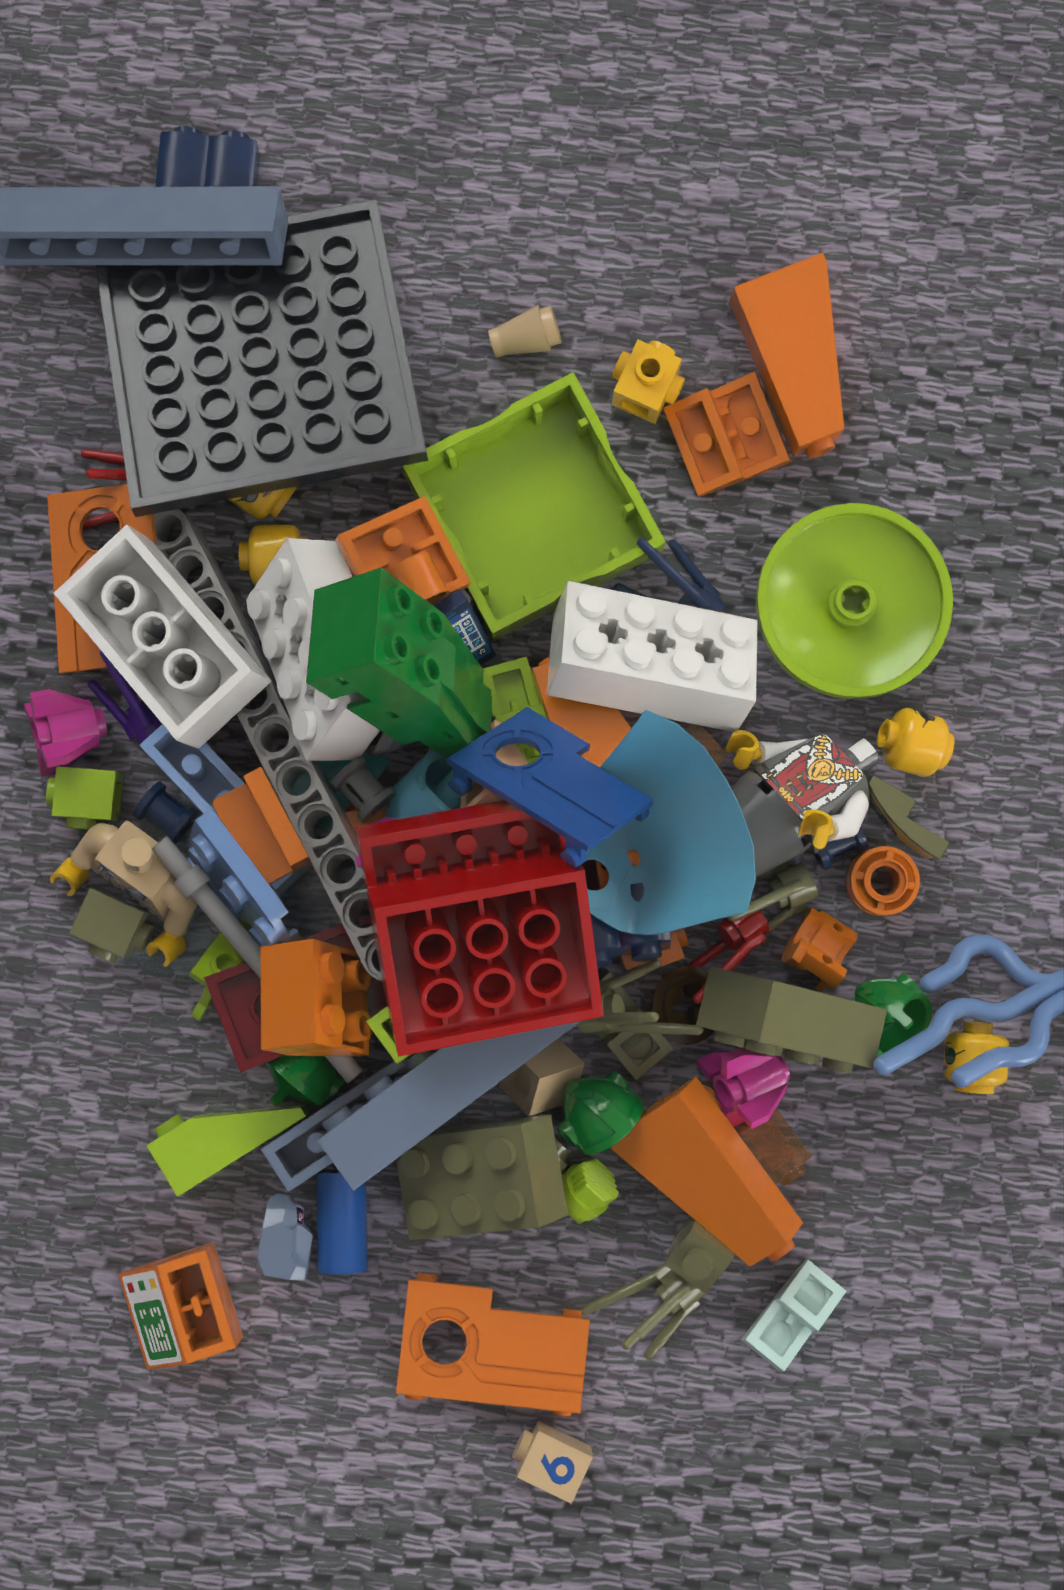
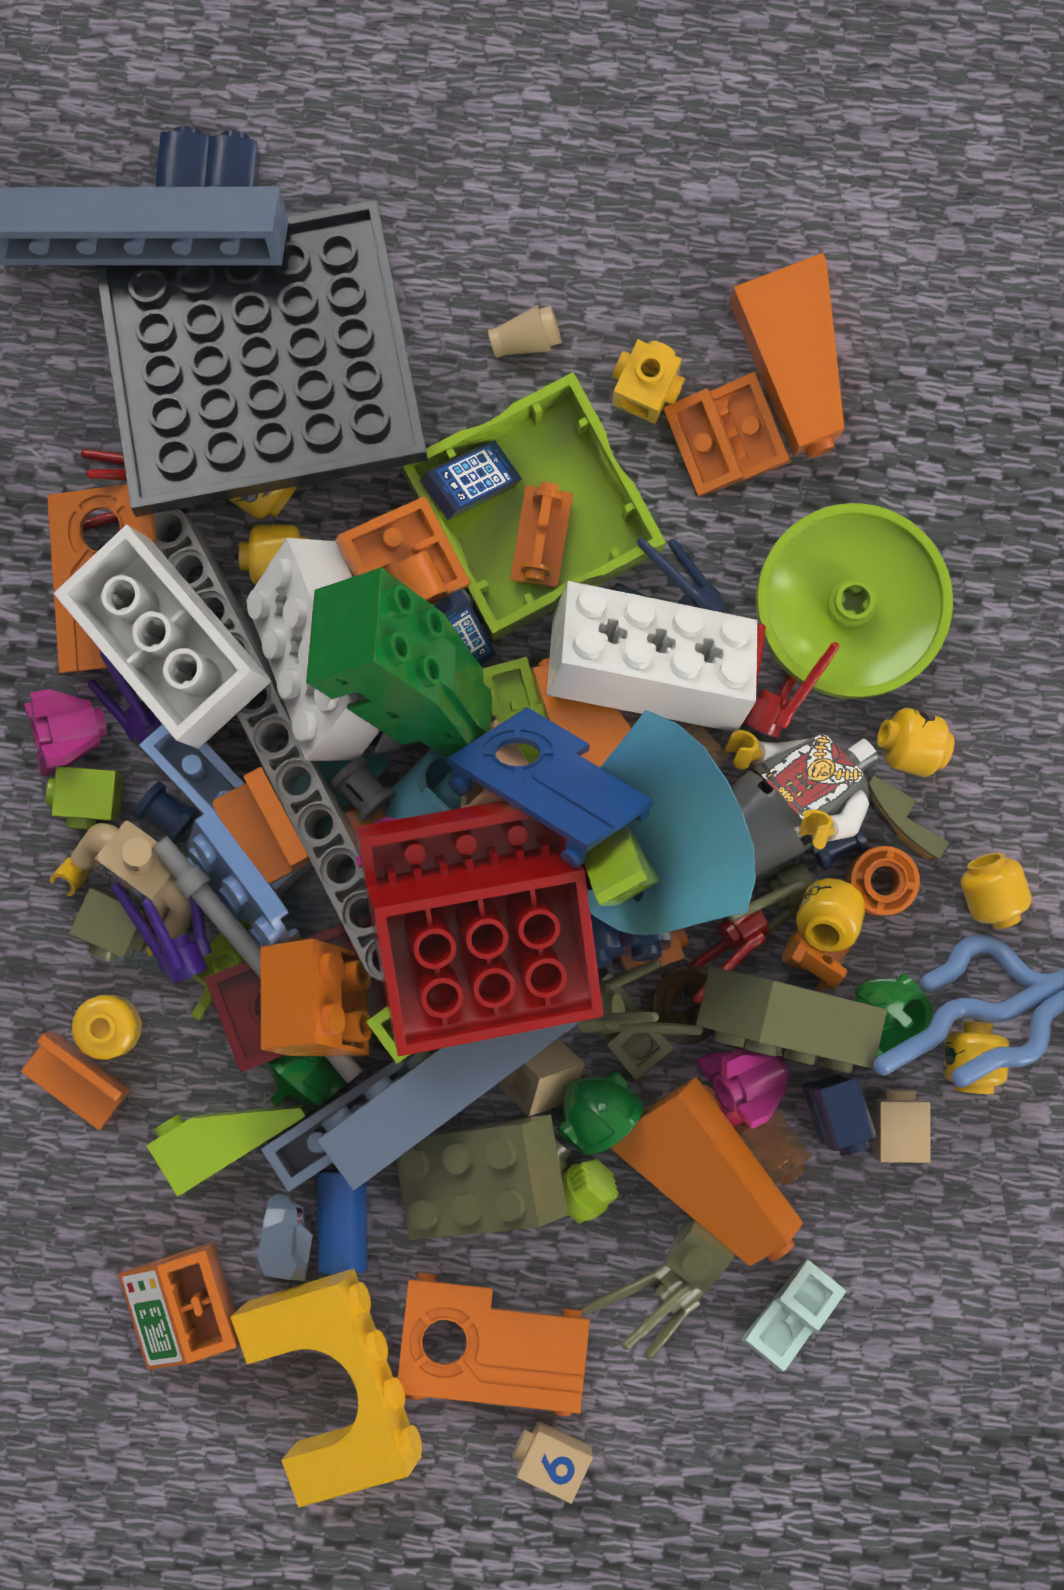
none -> orange panel [21,1031,132,1130]
none -> yellow head [72,994,142,1060]
none -> dark purple plant [111,865,213,984]
none -> yellow arch [230,1268,422,1508]
none -> tile [420,440,522,520]
none -> orange hinge [510,482,573,588]
none -> lime slope [584,826,660,906]
none -> red plant [743,623,840,738]
none -> yellow head [796,878,865,952]
none -> dark blue brick [802,1072,876,1156]
none -> tan brick [873,1089,930,1163]
none -> yellow head [960,852,1032,929]

